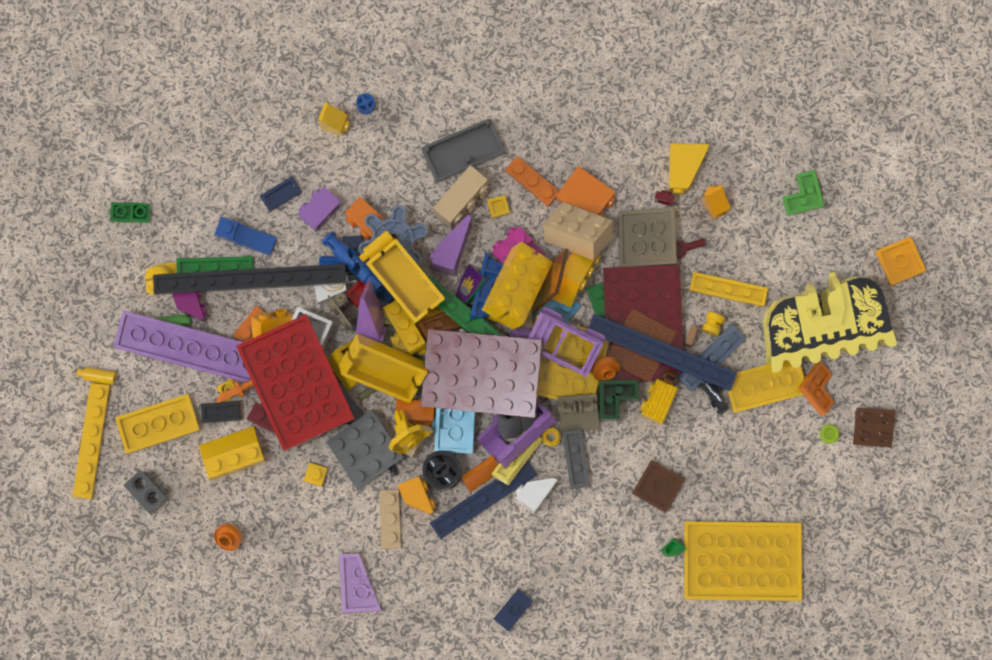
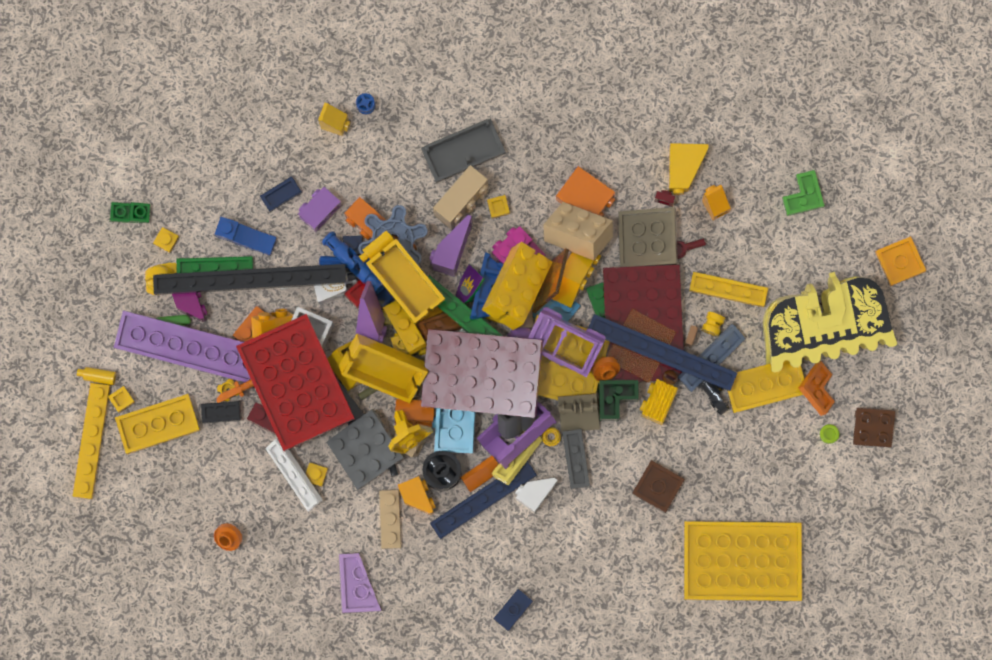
dark grey brick [123,470,169,515] -> none
yellow slope [199,426,266,481] -> none
dark tan hinge [328,293,354,333] -> none
orange plate [505,156,559,207] -> none
green tile [660,538,686,557] -> none
none -> yellow plate [108,386,135,413]
none -> yellow plate [153,227,179,253]
none -> white tile [265,438,323,512]

